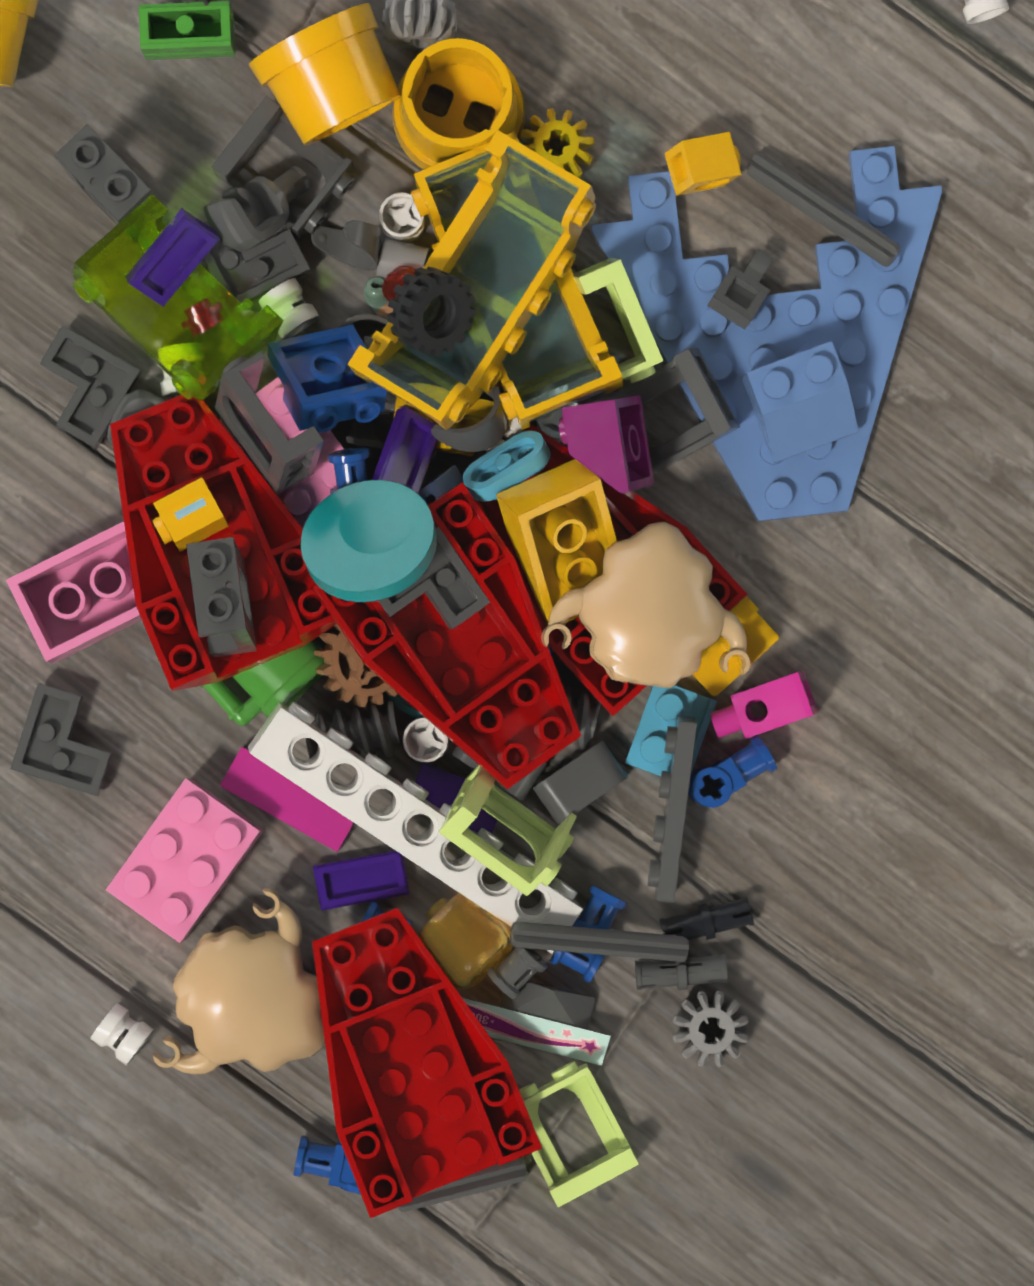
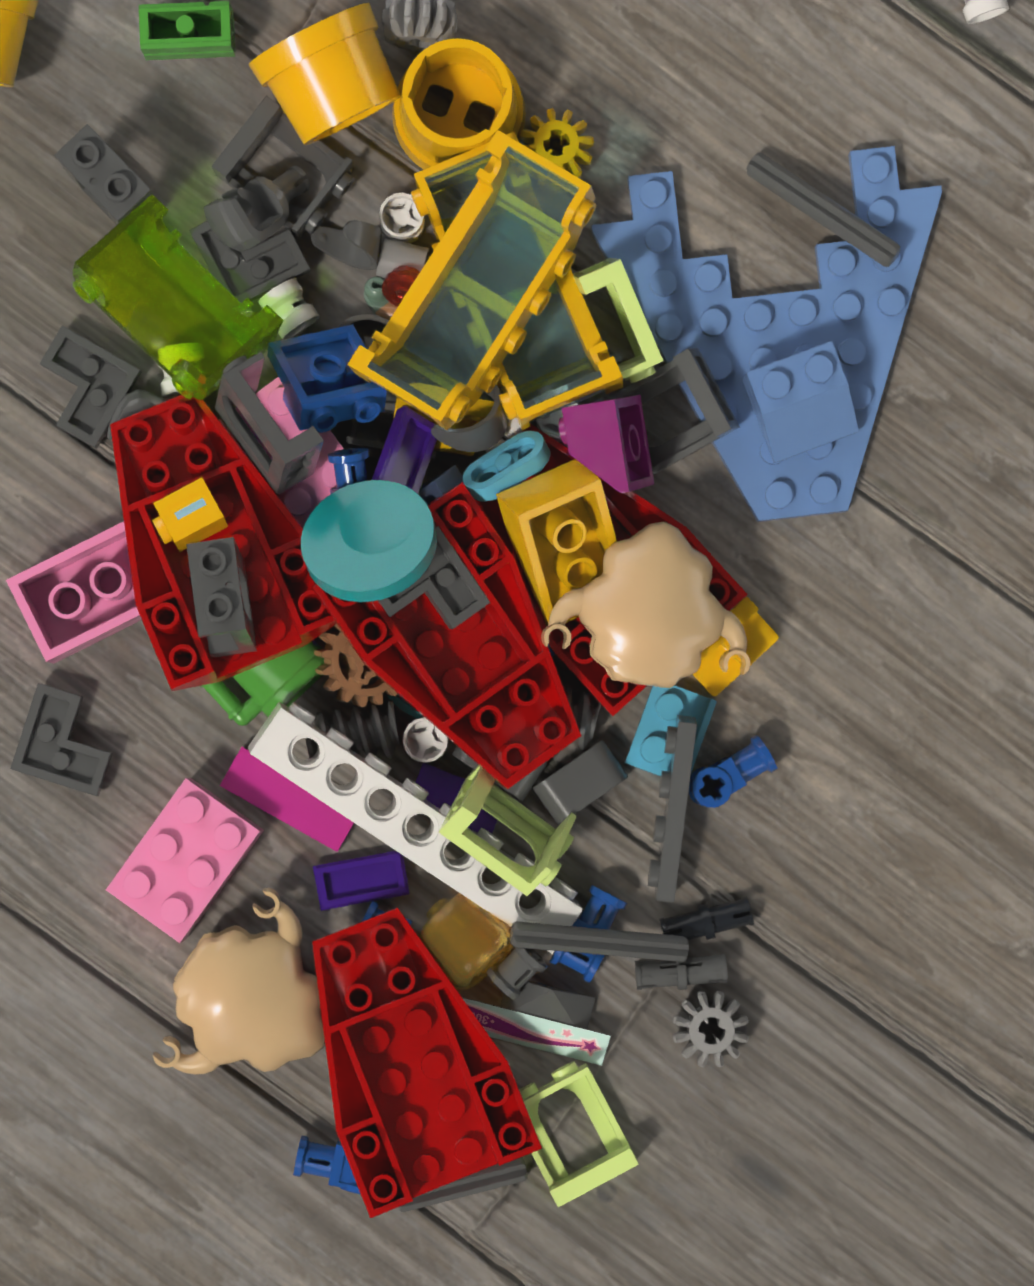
white wheel [90,1002,154,1066] -> none
dark purple tile [125,208,220,307] -> none
clear red plate [180,298,225,337] -> none
black tyre [387,267,476,356] -> none
yellow brick [664,132,742,196] -> none
dark grey plate [707,249,774,330] -> none
dark pink torso [710,670,818,739] -> none

